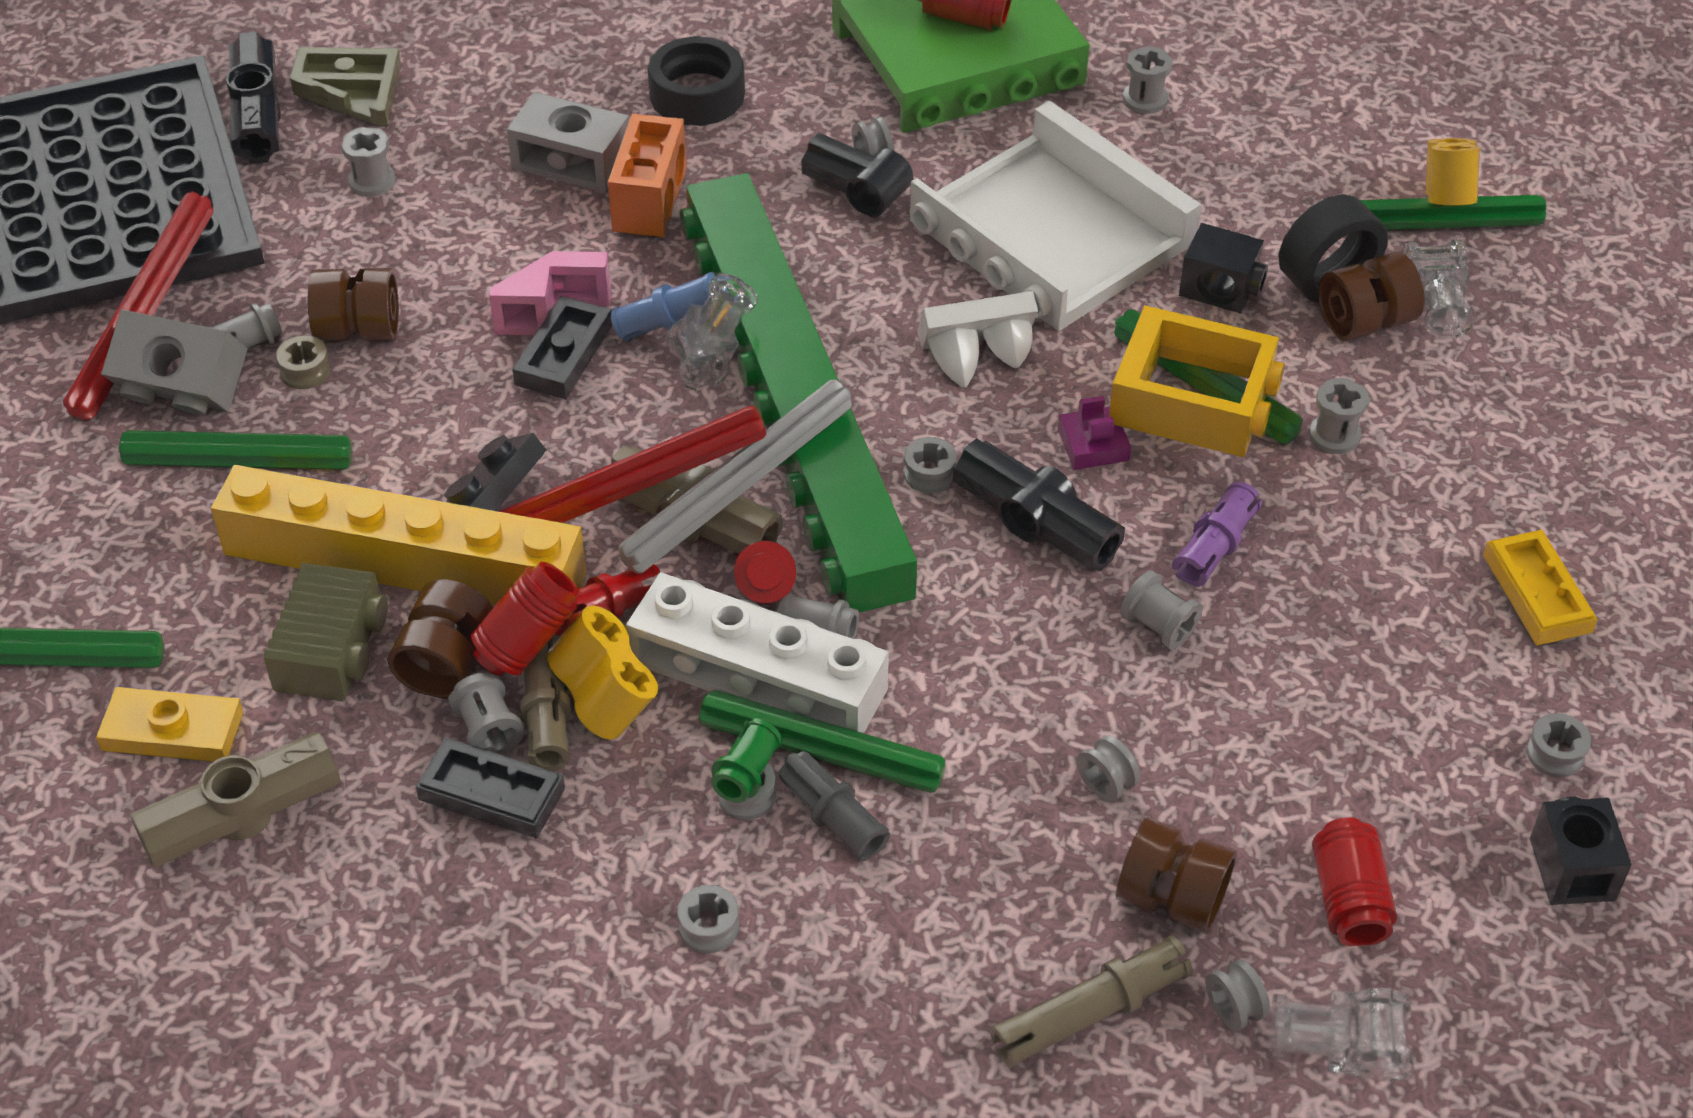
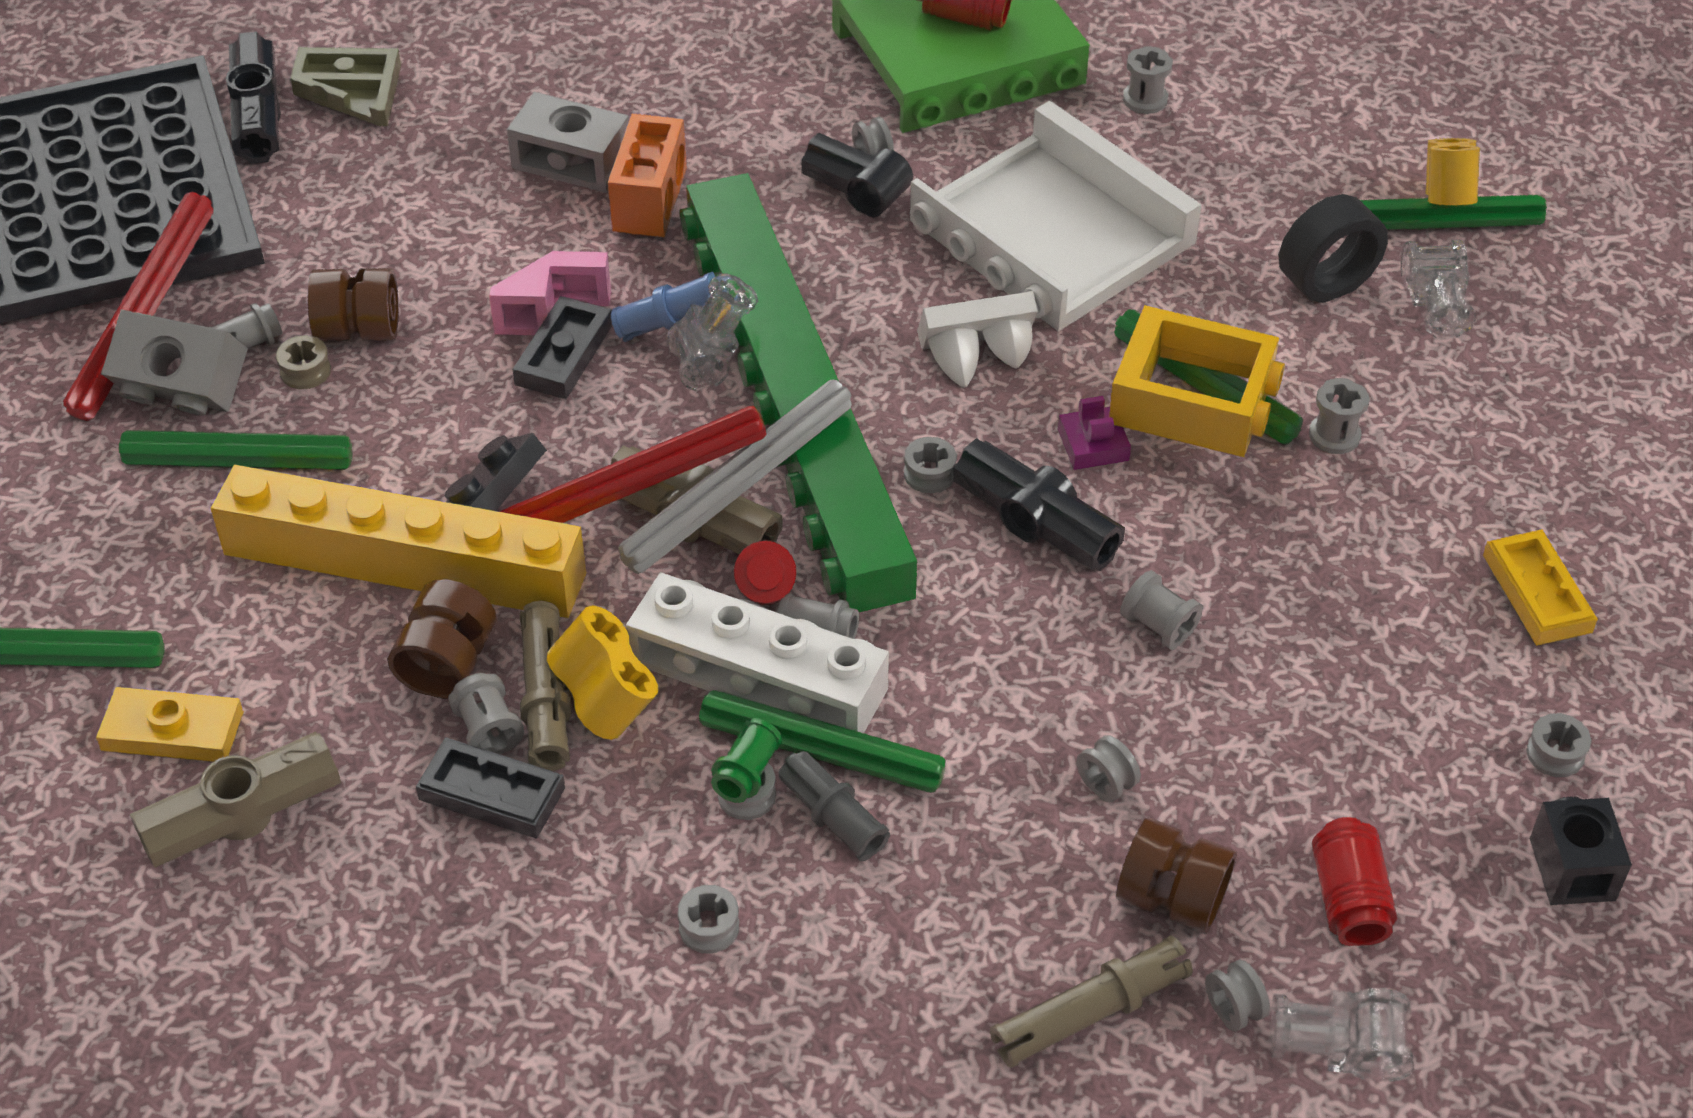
olive brick [264,563,388,702] -> none
light grey bush [341,127,396,197] -> none
red head [471,561,580,676] -> none
red pin [555,564,661,636] -> none
black tyre [648,36,745,126] -> none
medium lavender pin [1172,482,1262,587] -> none
black brick [1178,223,1268,314] -> none
reddish brown wheel [1318,251,1425,341] -> none

